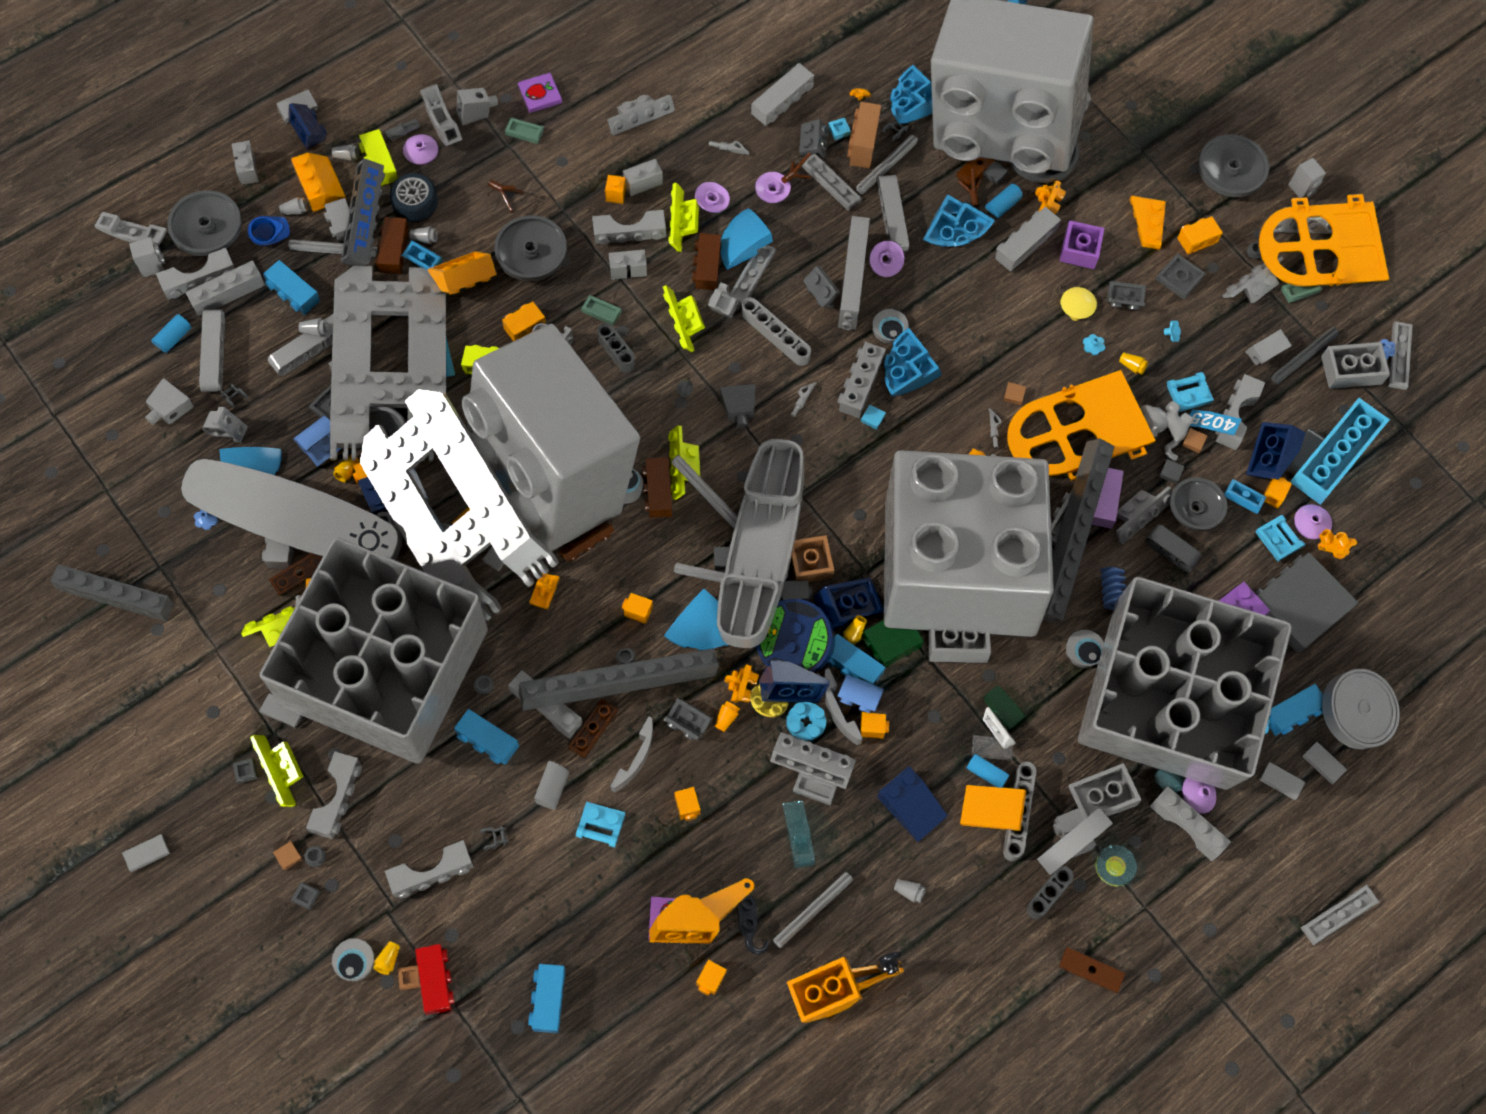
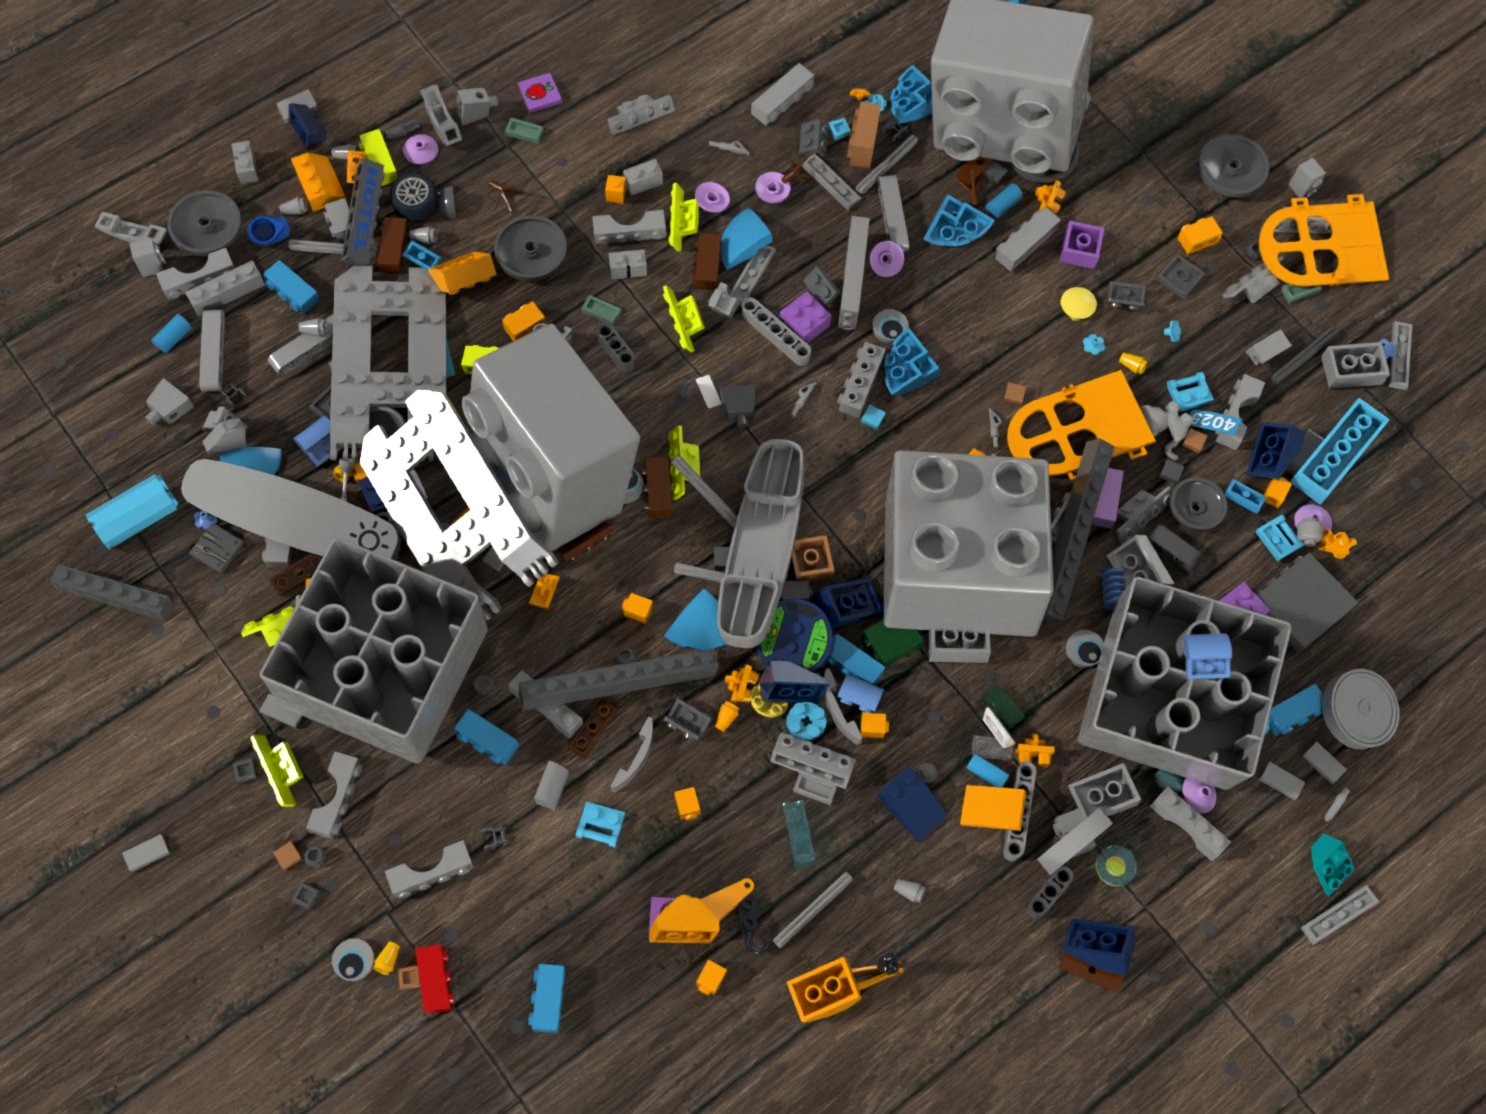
yellow cone [843,615,867,645] -> none
light orange wing [1129,196,1166,250] -> none
none -> medium azure brick [86,474,179,550]
none -> dark grey tile [189,523,245,574]
none -> light grey slope [203,418,246,455]
none -> light grey hinge [339,458,355,502]
none -> light orange hips [347,150,366,183]
none -> dark grey brick [437,186,457,220]
none -> white sticker [696,375,722,408]
none -> medium lavender brick [779,291,831,344]
none -> medium azure plant [865,95,887,112]
none -> dark grey plate [917,763,937,783]
none -> light orange hips [1015,734,1055,767]
none -> dark blue slope [1062,919,1136,975]
none -> white slope [1107,535,1174,589]
none -> medium blue brick [1184,633,1232,679]
none -> light grey head [1297,517,1323,546]
none -> teal slope [1311,834,1355,896]
none -> light grey piece [1325,788,1350,822]

